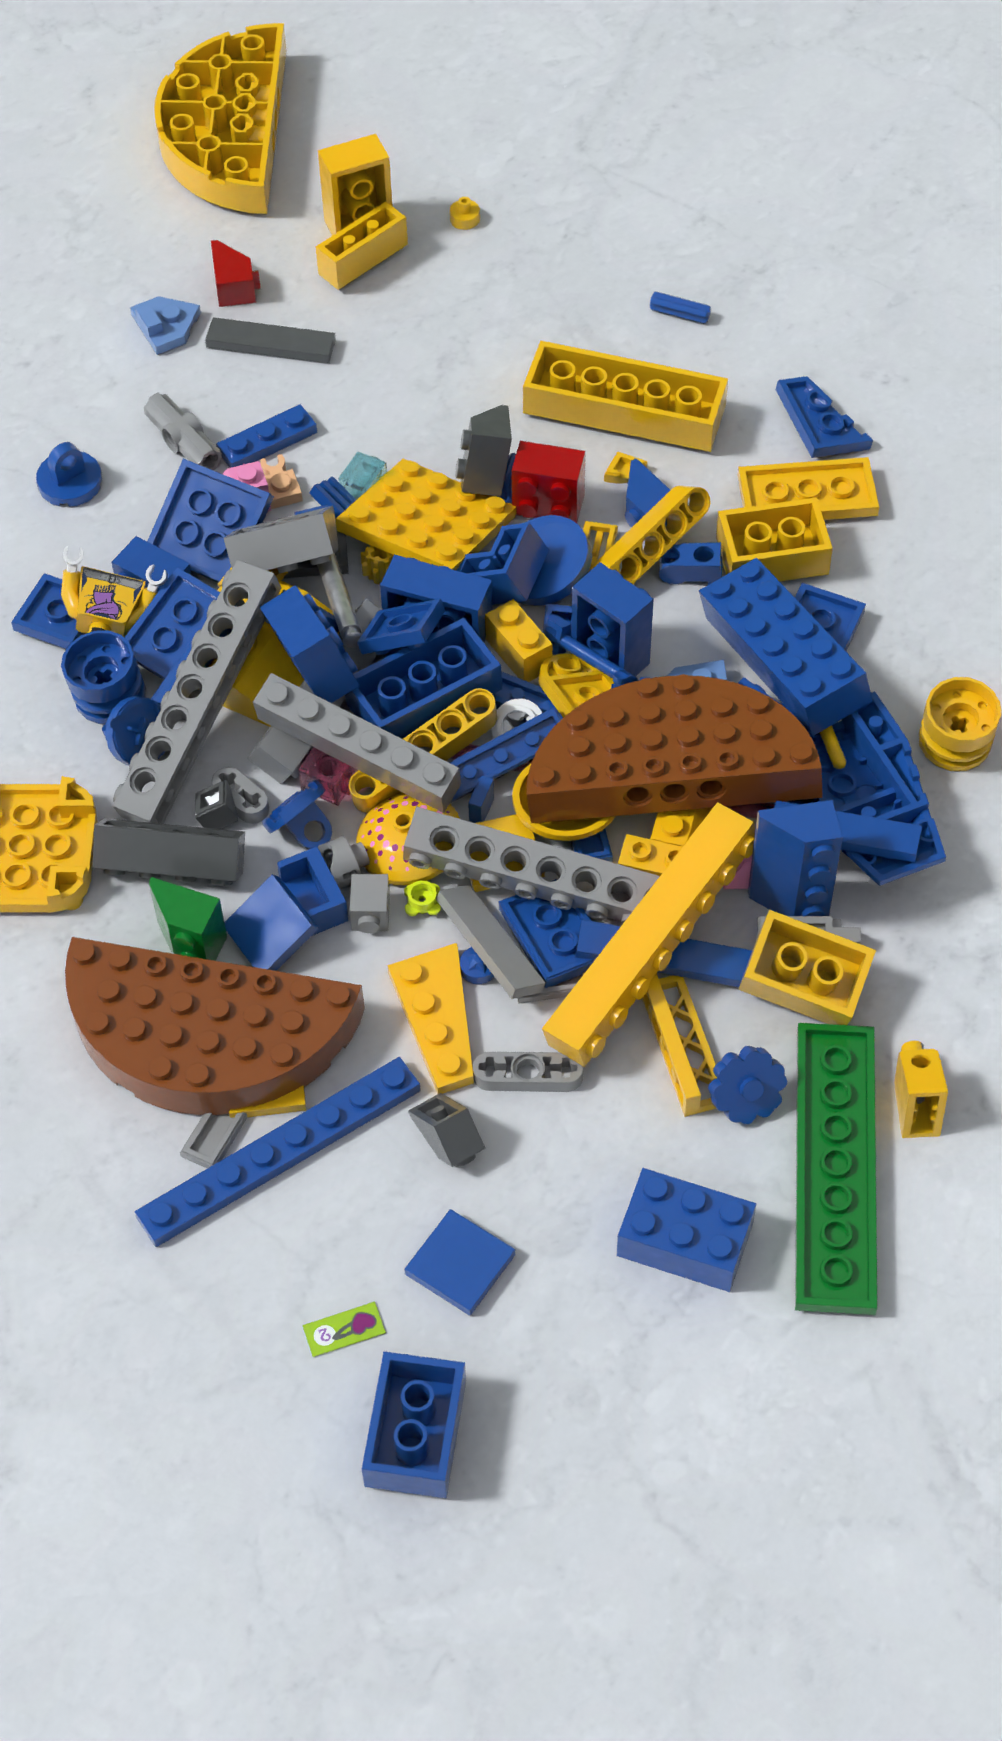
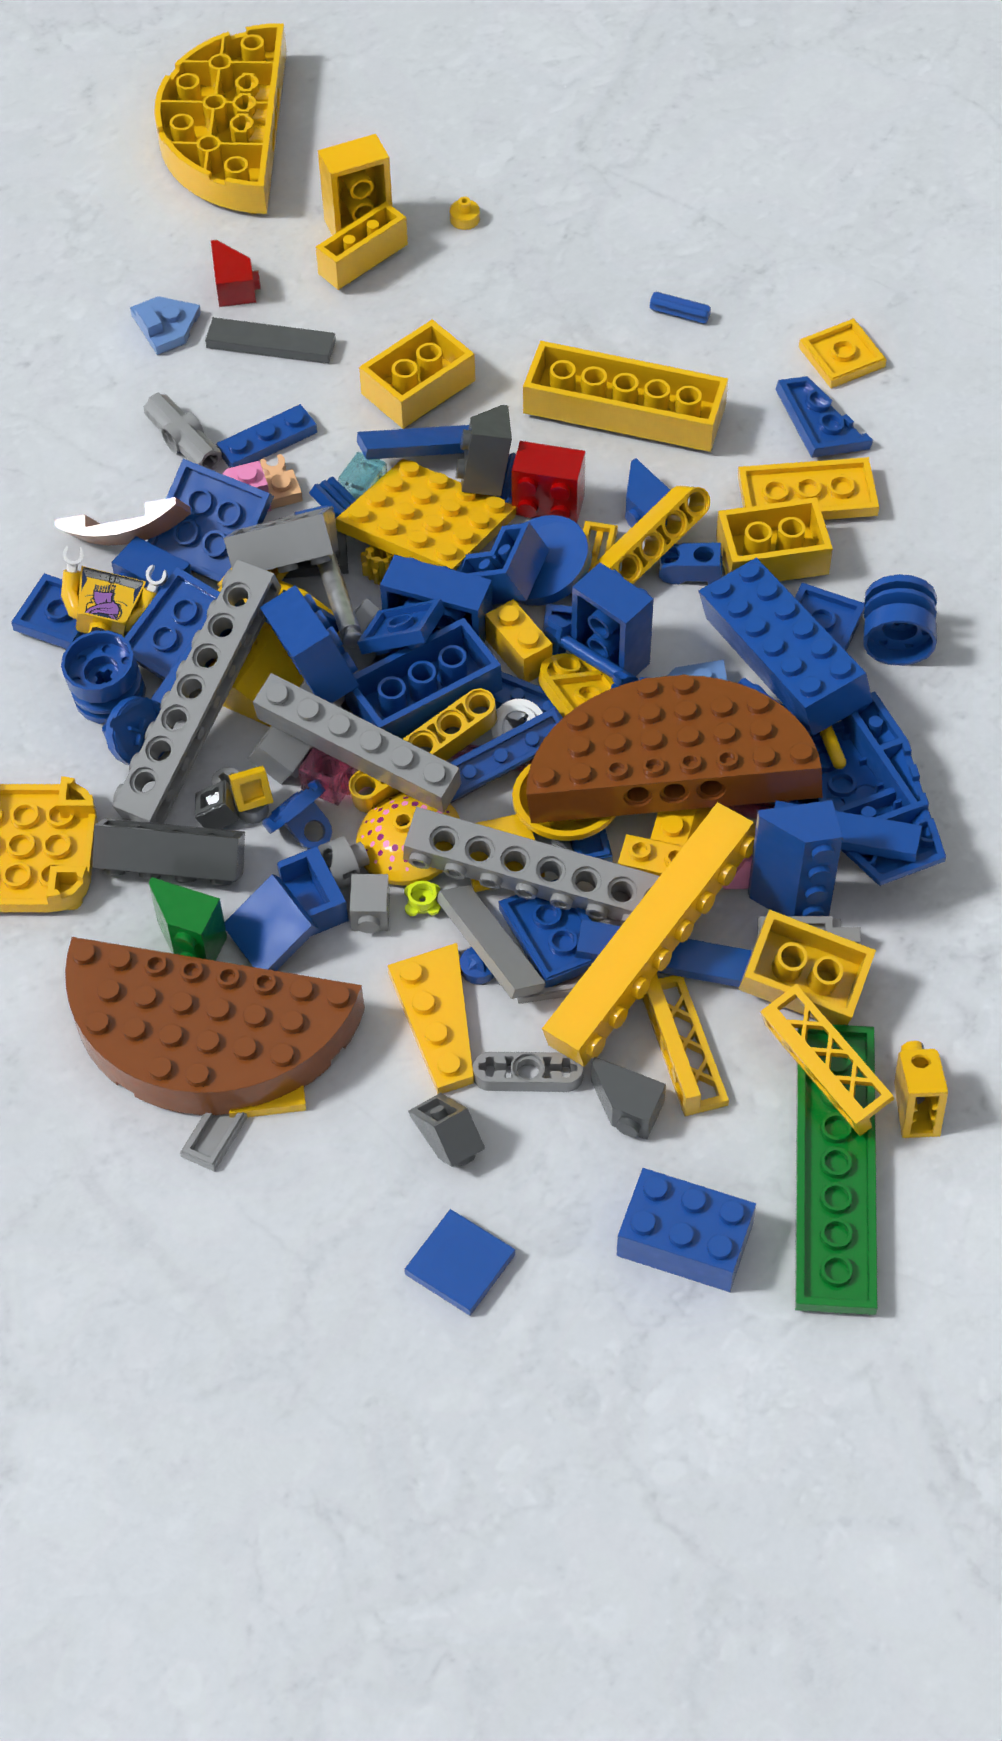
blue tile [36,442,102,507] -> none
blue plate [135,1056,421,1247] -> none
lime sticker [302,1301,386,1357] -> none
blue brick [361,1351,466,1499] -> none
blue tile [468,776,494,823] -> none
yellow tile [604,451,647,484] -> none
blue plant [708,1046,787,1124] -> none
yellow wheel [919,677,1001,771] -> none
none -> slope [55,497,191,545]
none -> yellow tile [228,765,274,813]
none -> blue tile [356,425,469,460]
none -> yellow brick [359,319,475,429]
none -> dark grey slope [591,1057,666,1139]
none -> yellow fence [760,984,894,1136]
none -> yellow tile [799,318,887,388]
none -> blue wheel [863,574,937,666]

